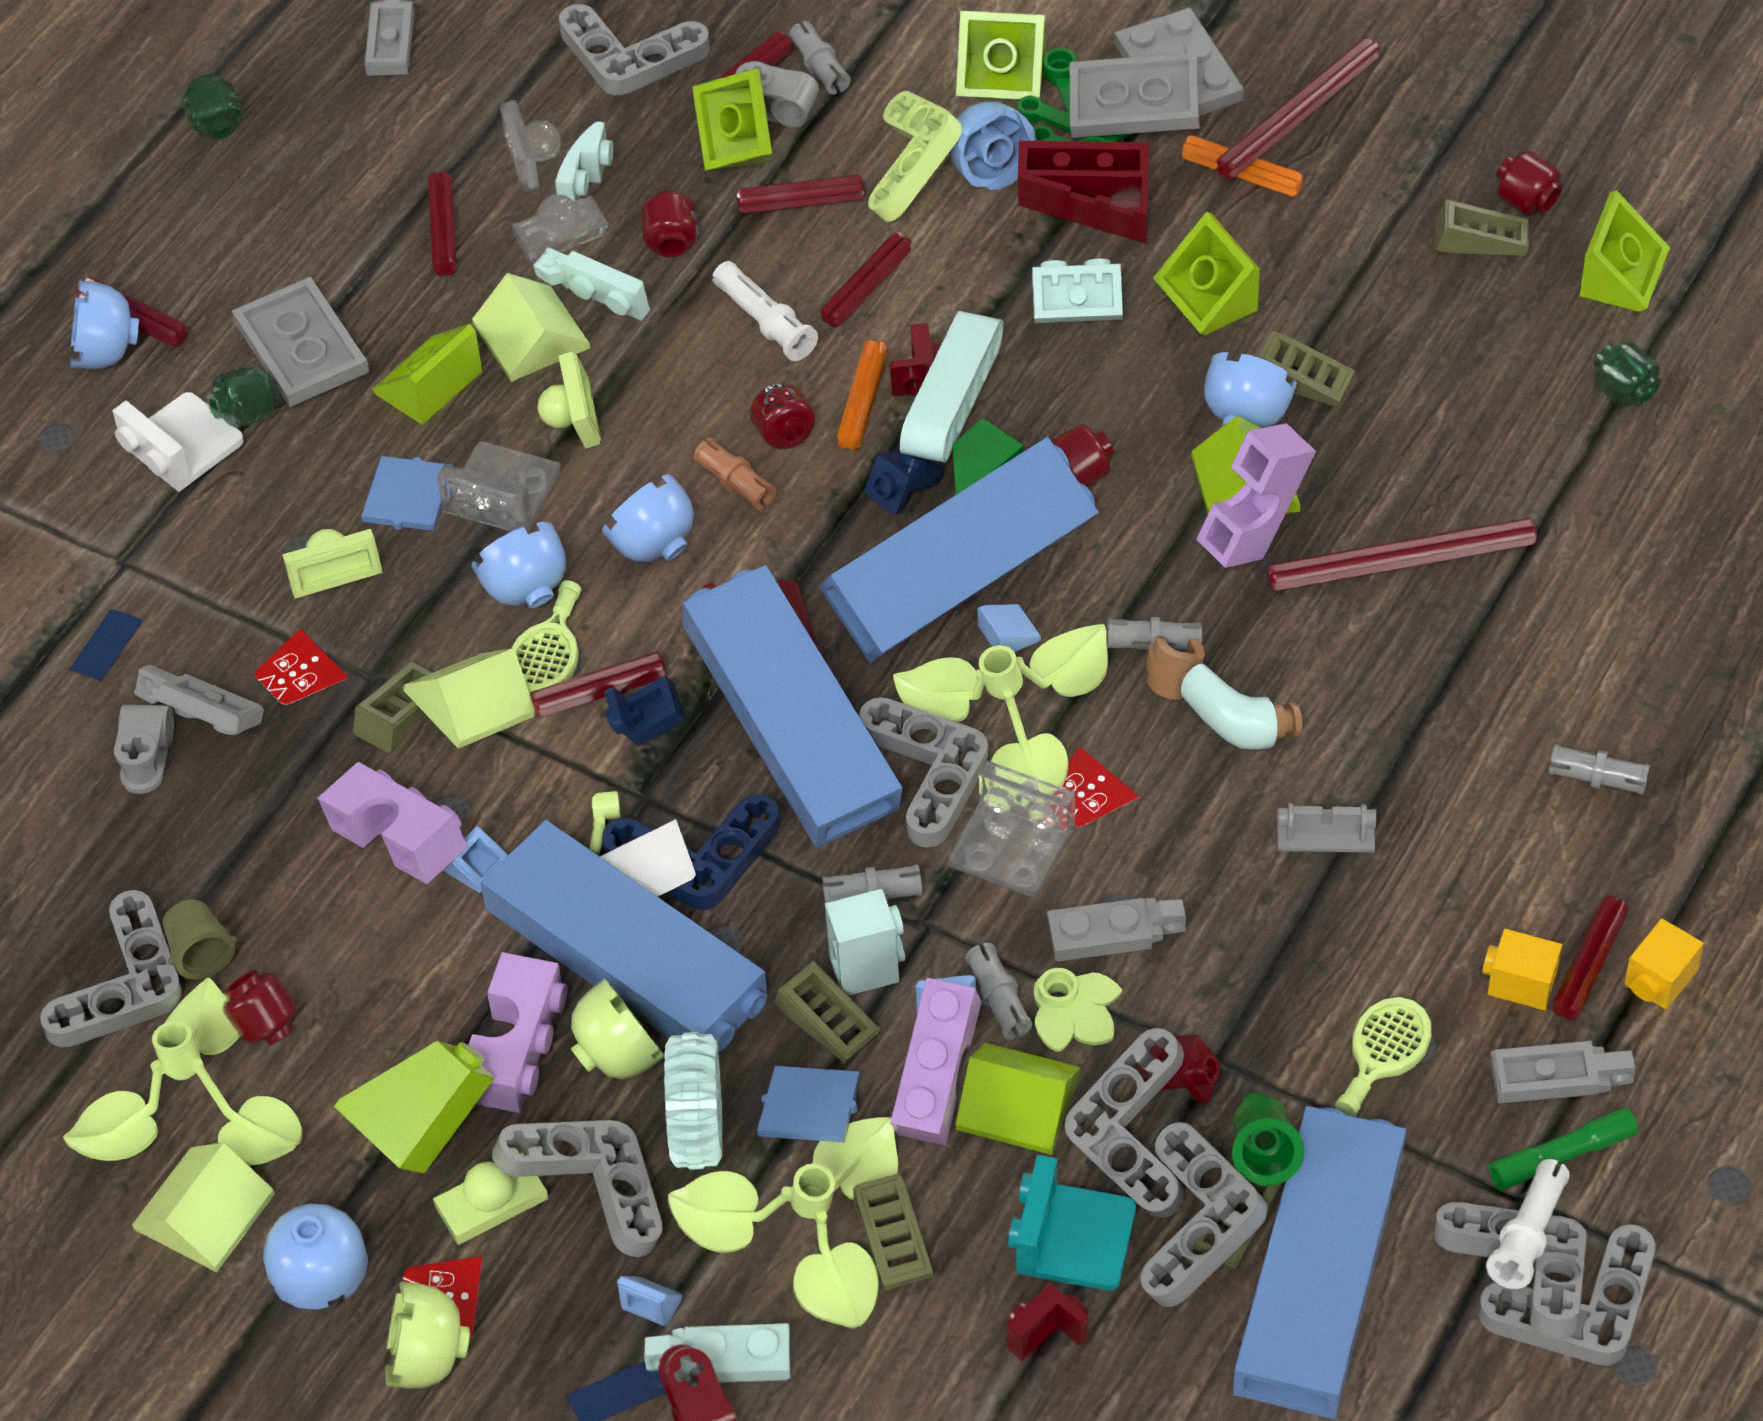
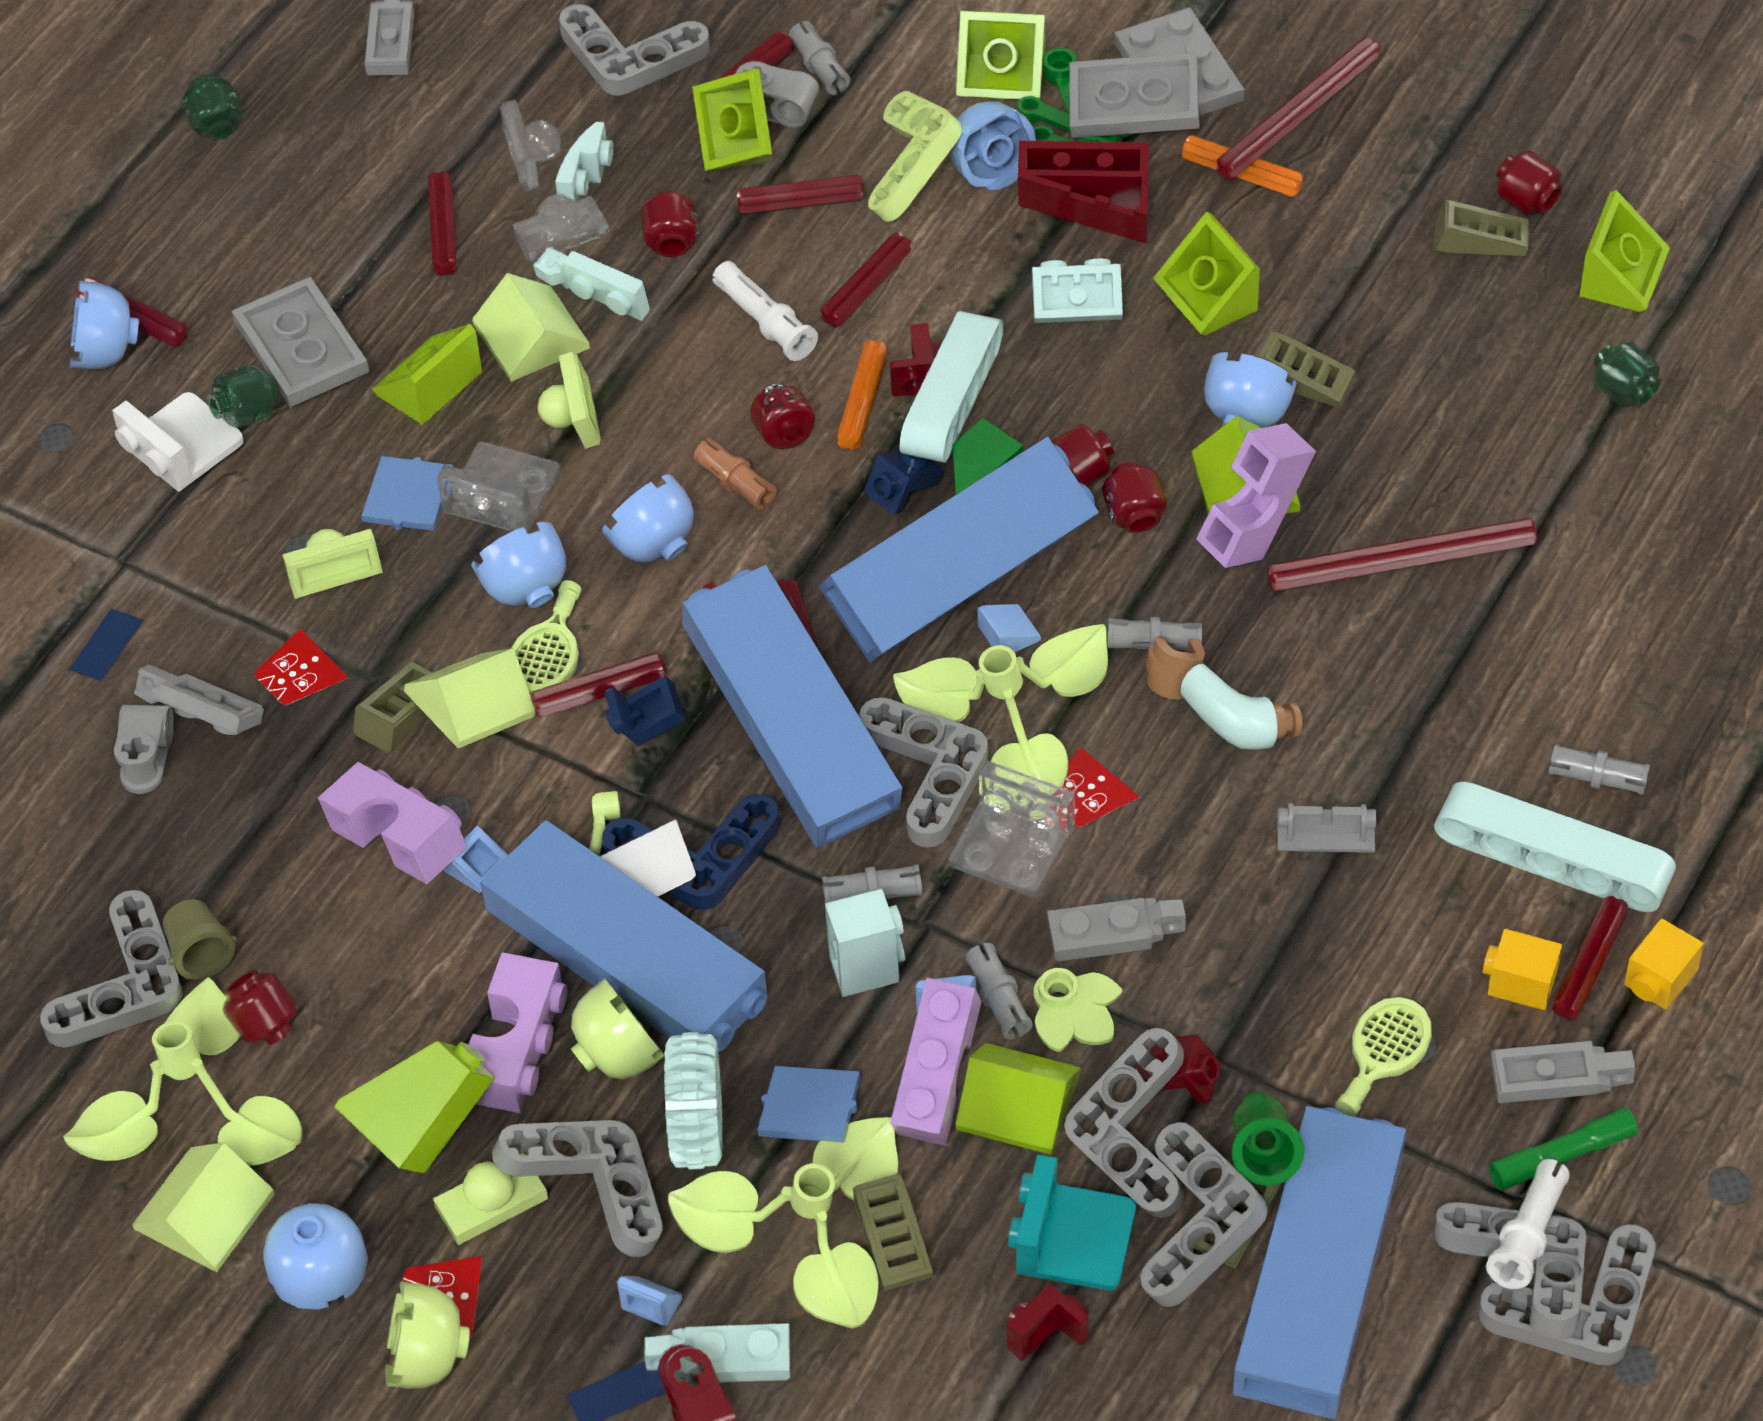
olive slope [774,961,881,1063] -> none
none -> dark red head [1102,462,1167,533]
none -> light aqua beam [1434,782,1676,912]

